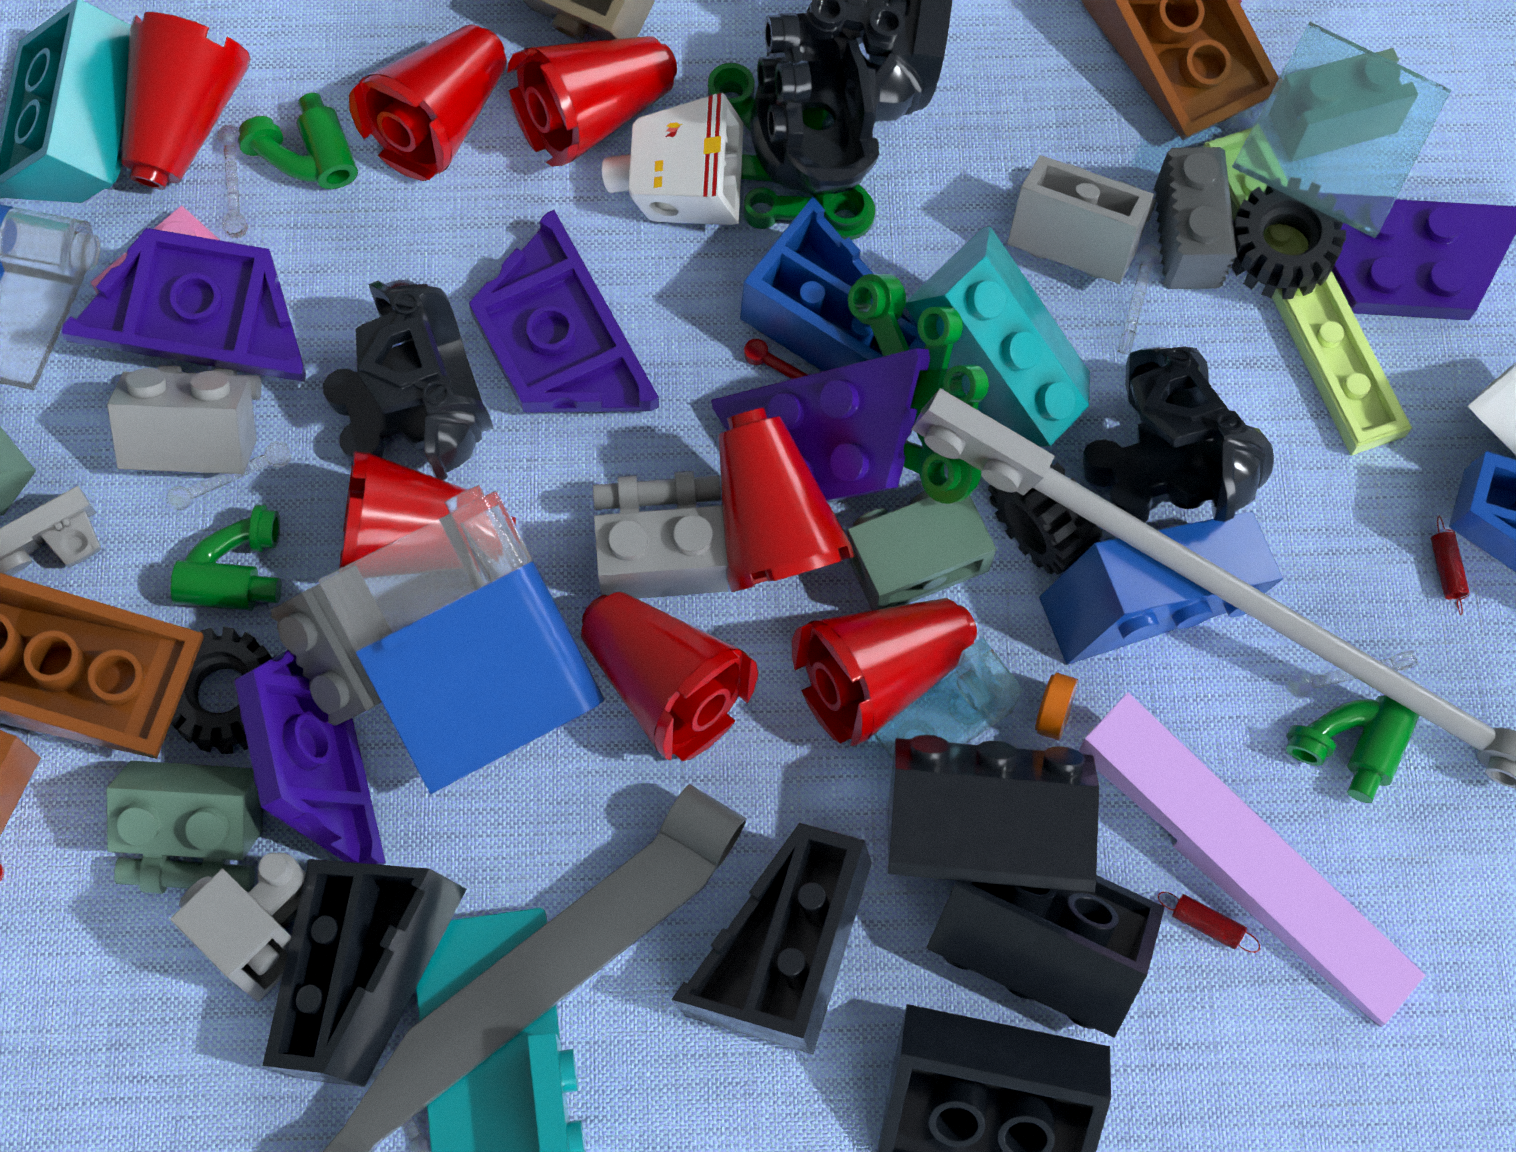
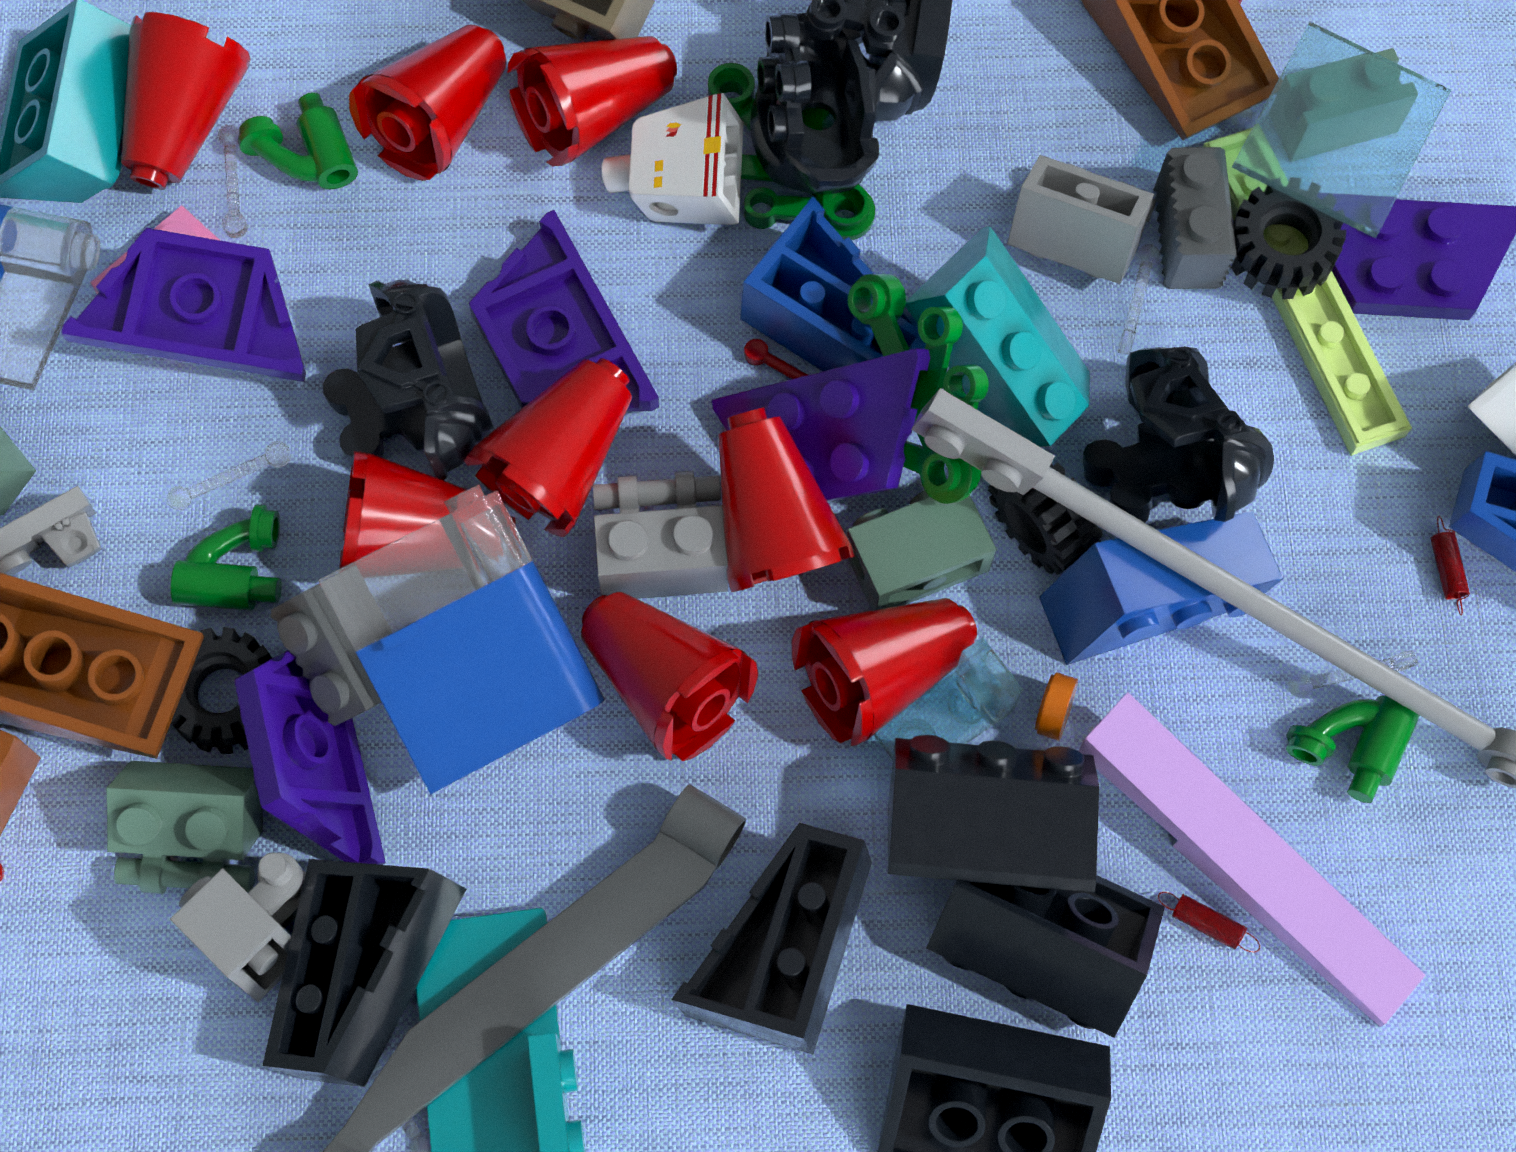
light grey brick [107,365,262,474] -> none
none -> red cone [464,358,632,537]

